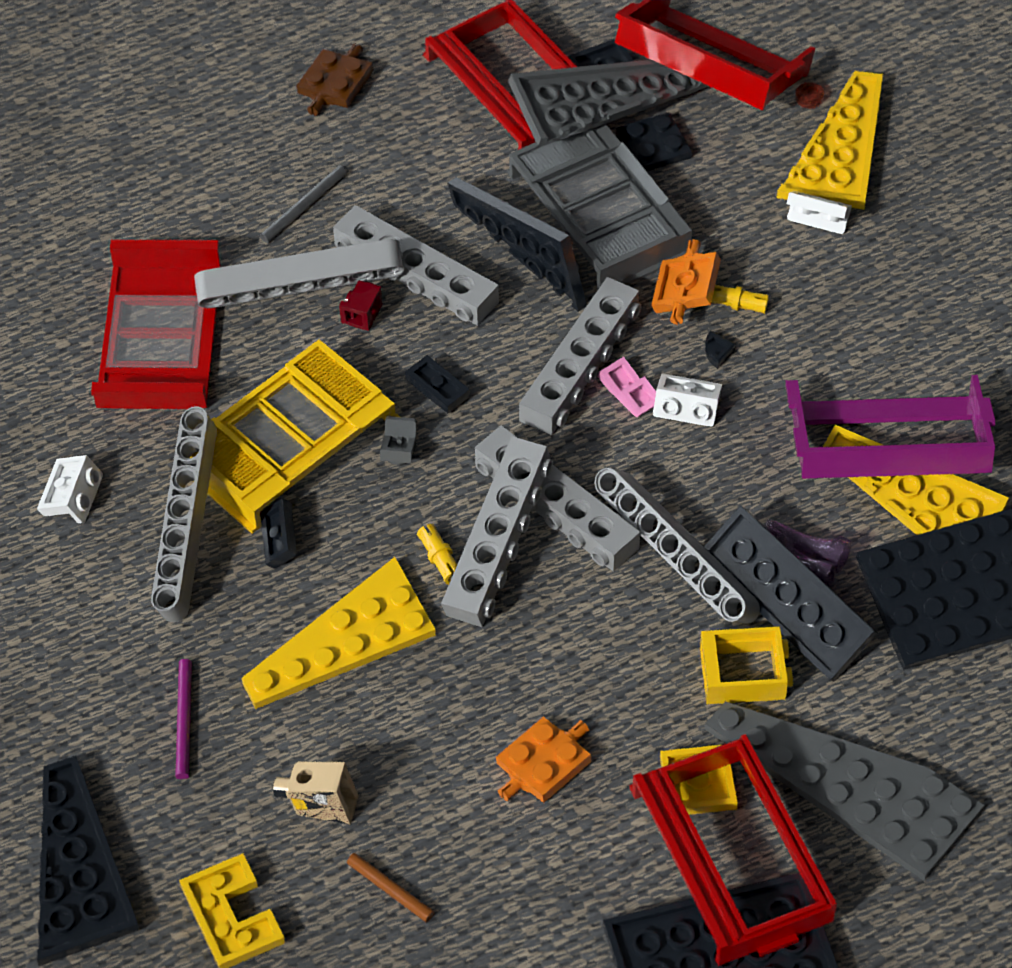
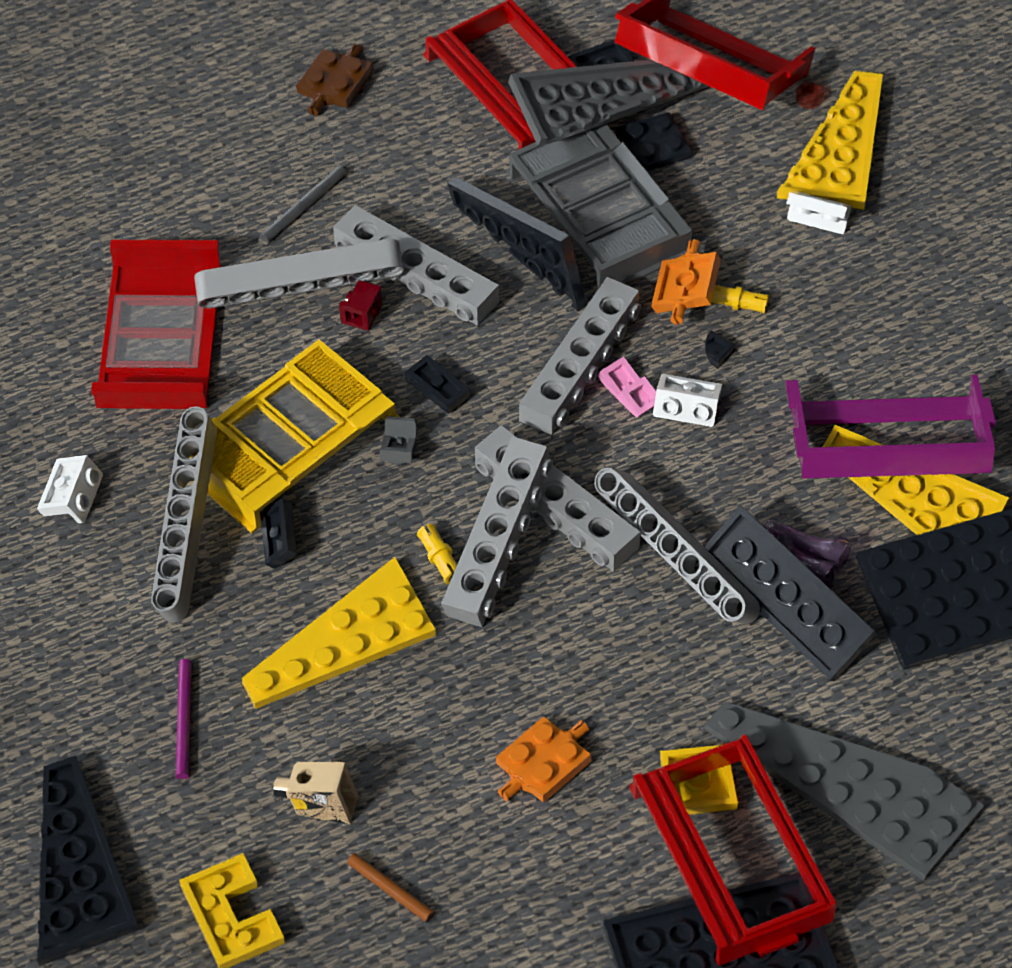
yellow window [700,626,793,704] -> none

